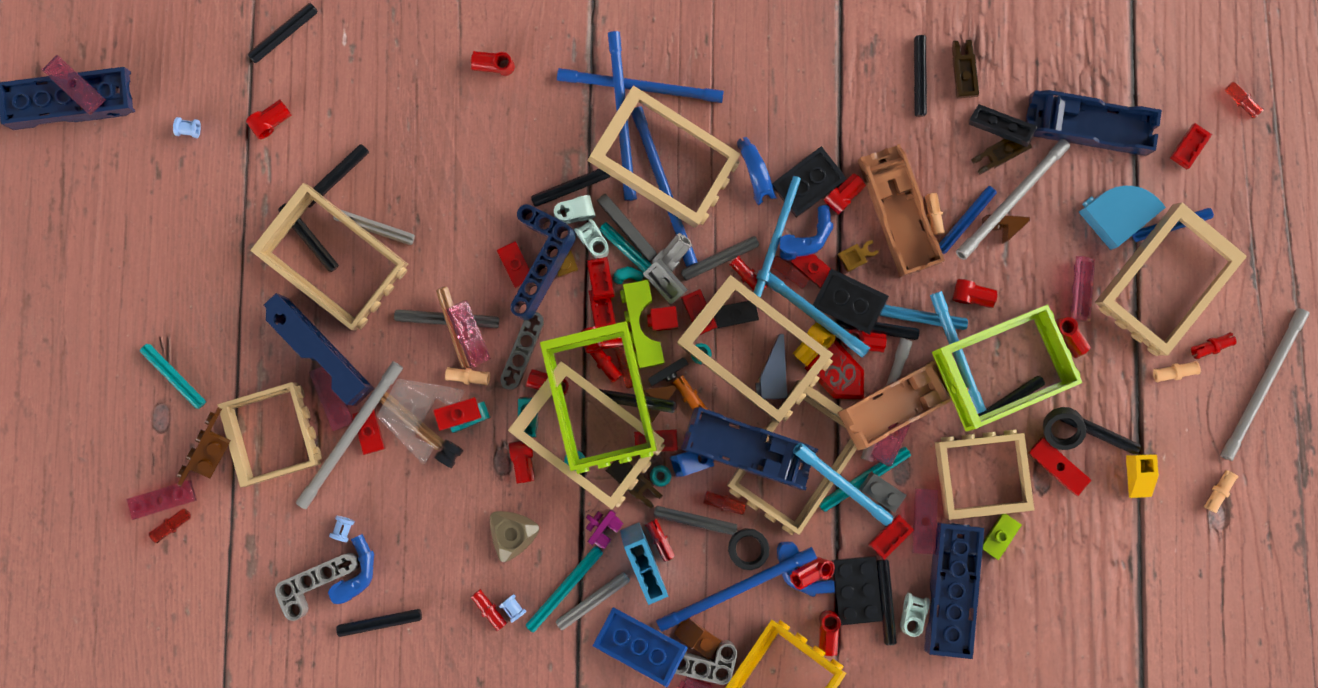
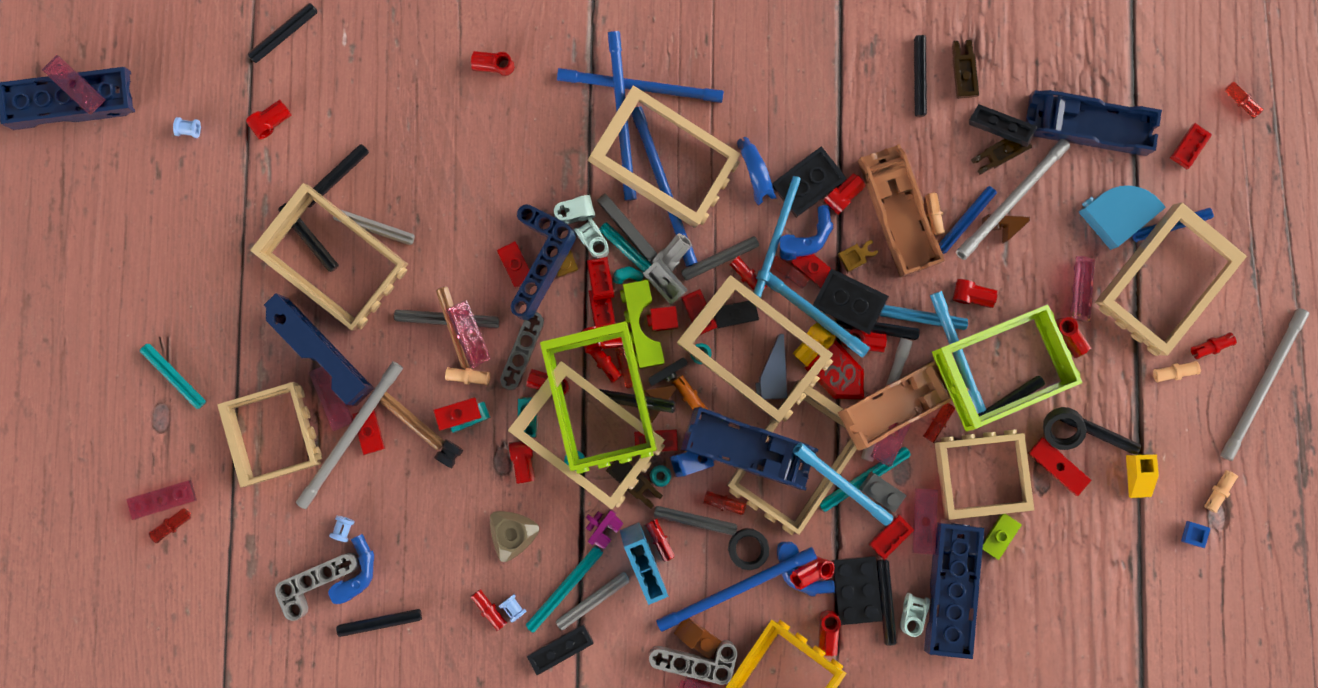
reddish brown bracket [176,407,231,487] -> none
clear wing [377,379,465,465] -> none
black axle [531,169,611,207] -> none
blue plate [593,607,688,688] -> none
none -> black plate [527,624,594,675]
none -> clear red axle [923,403,955,443]
none -> blue plate [1181,521,1211,548]

